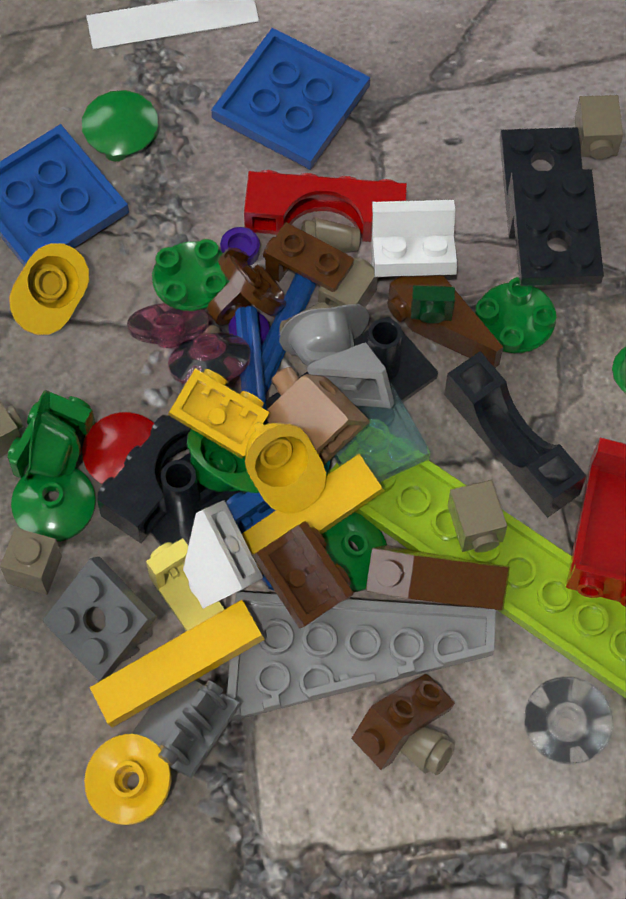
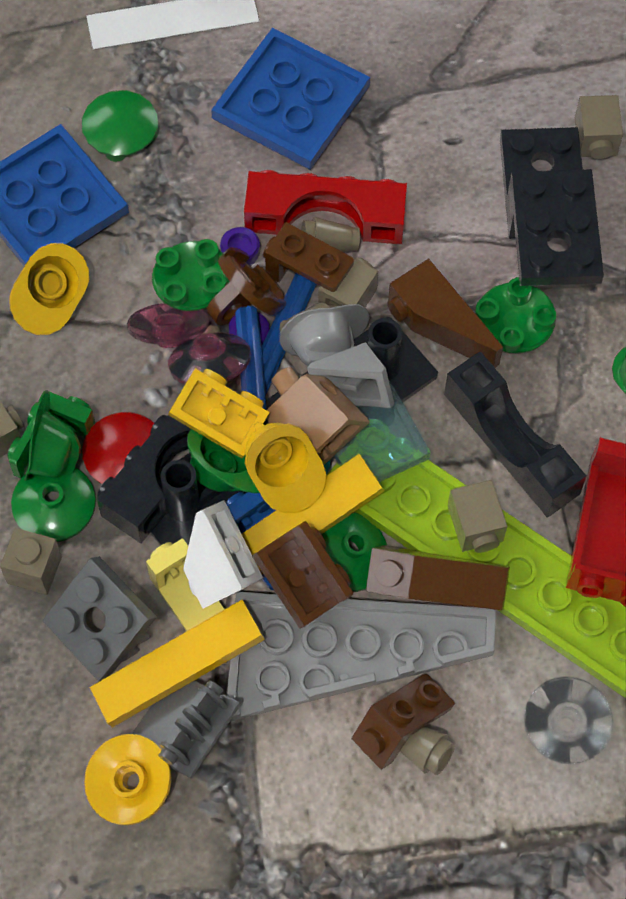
white bracket [371,200,457,277] -> none
dark green plate [411,285,455,324] -> none

